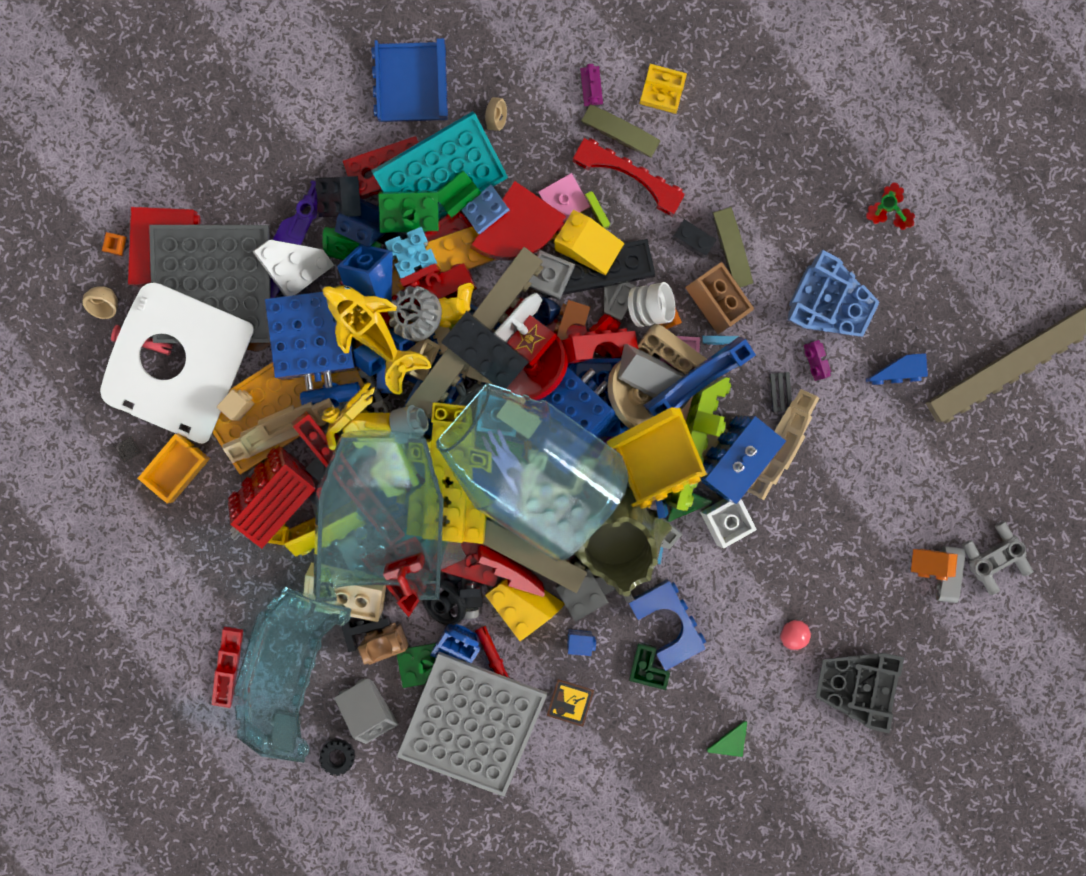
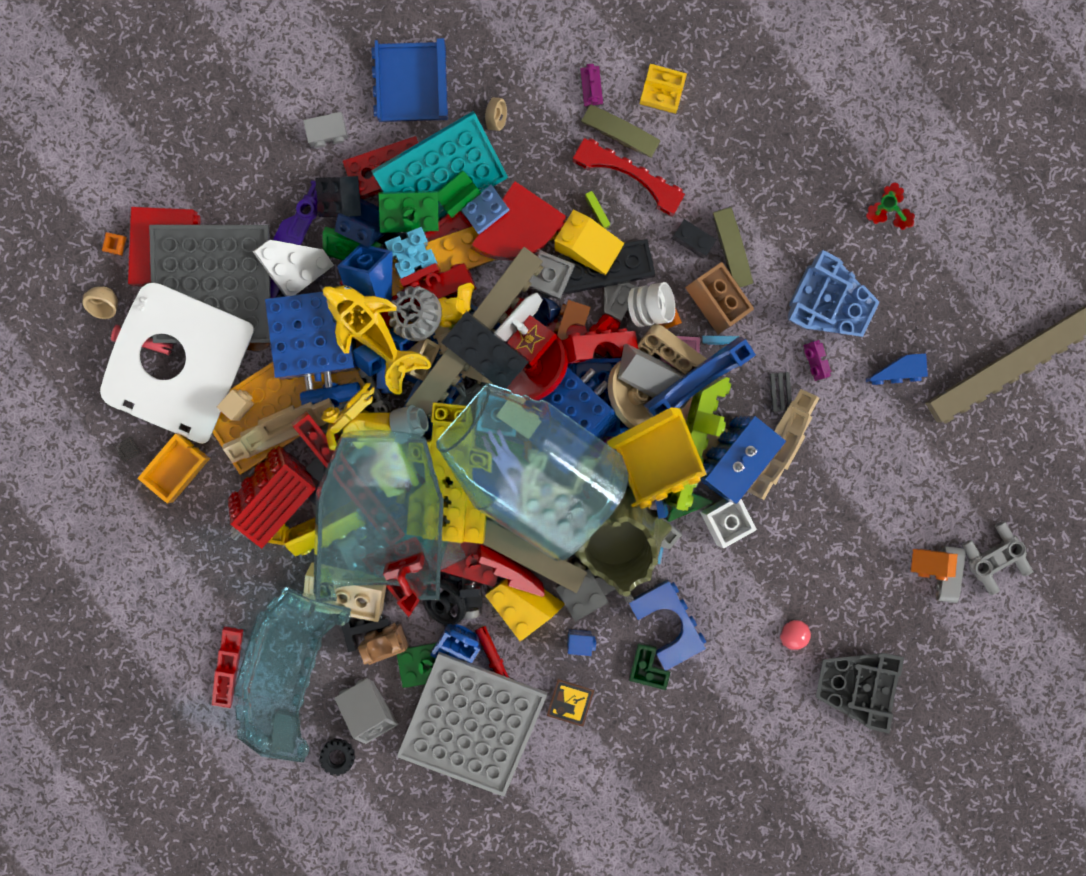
bright pink plate [538,173,590,222] -> none
green tile [707,721,747,757] -> none
none -> light grey brick [303,112,349,148]

